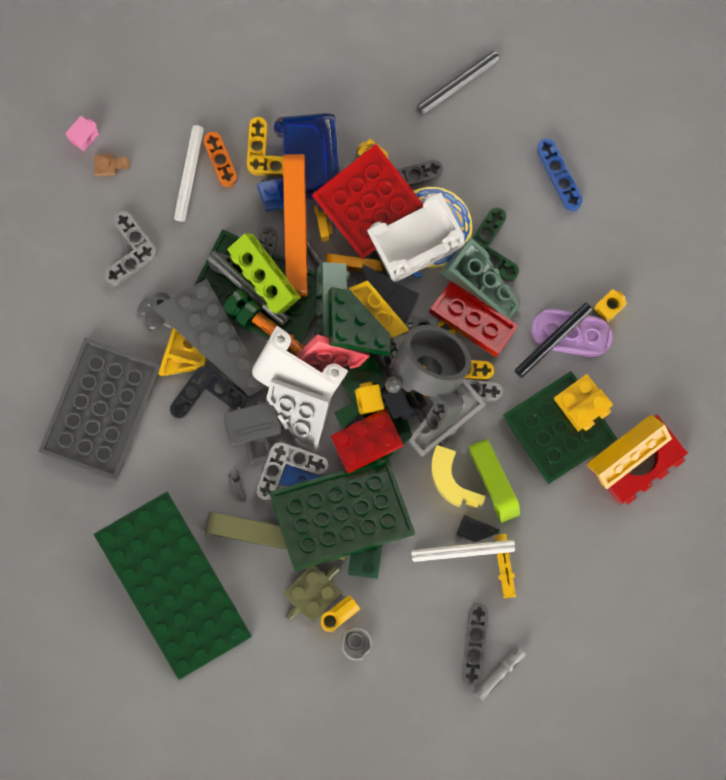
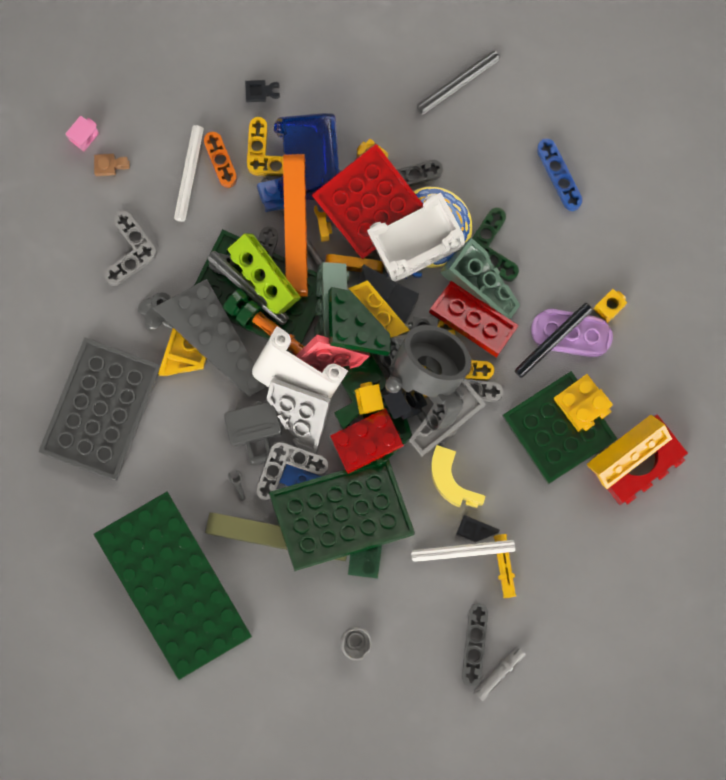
black beam [170,366,246,418] -> none
olive plate [283,564,342,623] -> none
yellow piece [320,595,360,632] -> none
lime beam [468,438,520,523] -> none
none -> black plate [245,80,280,102]

